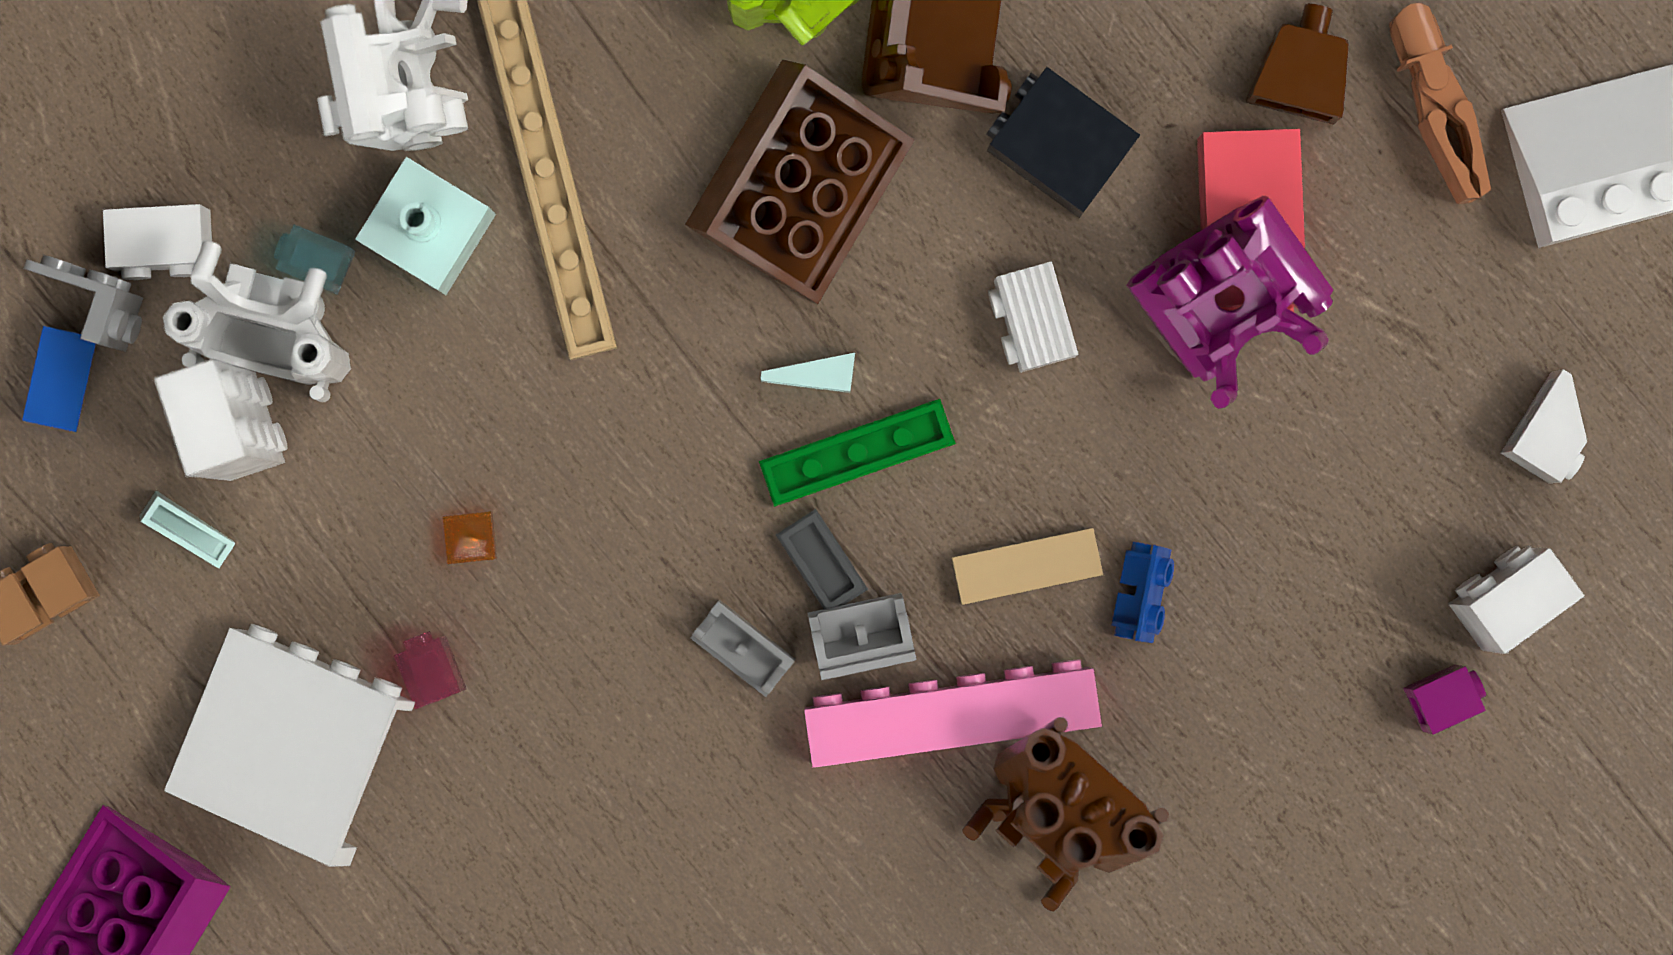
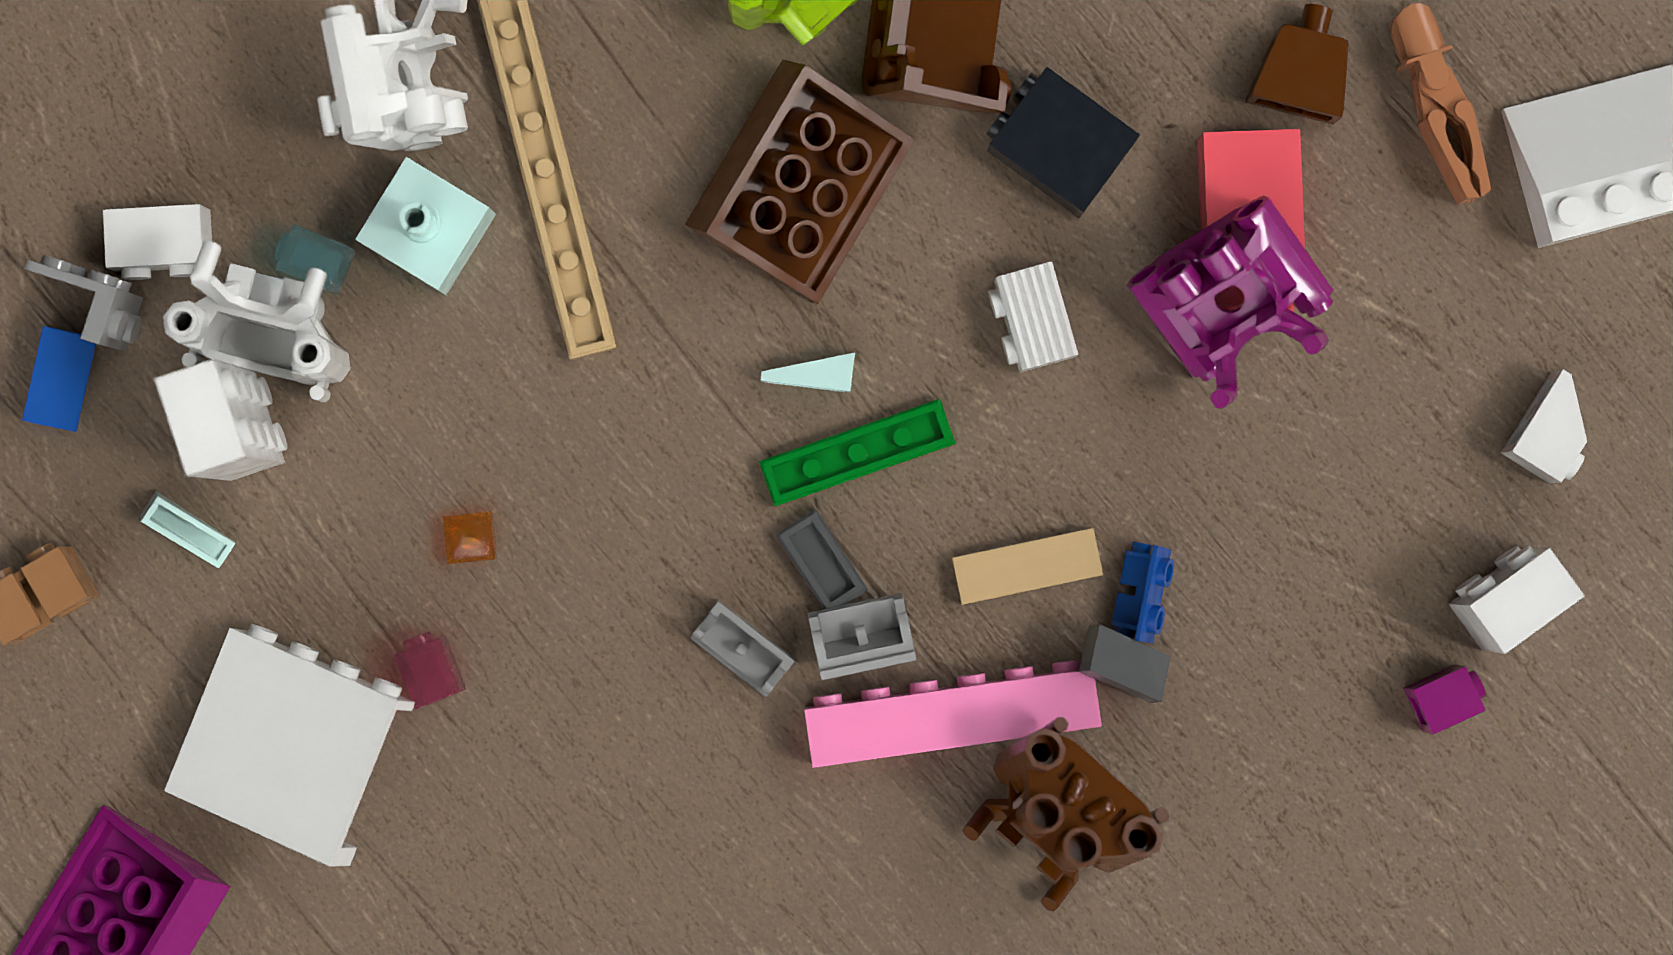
none -> dark grey tile [1079,624,1171,703]

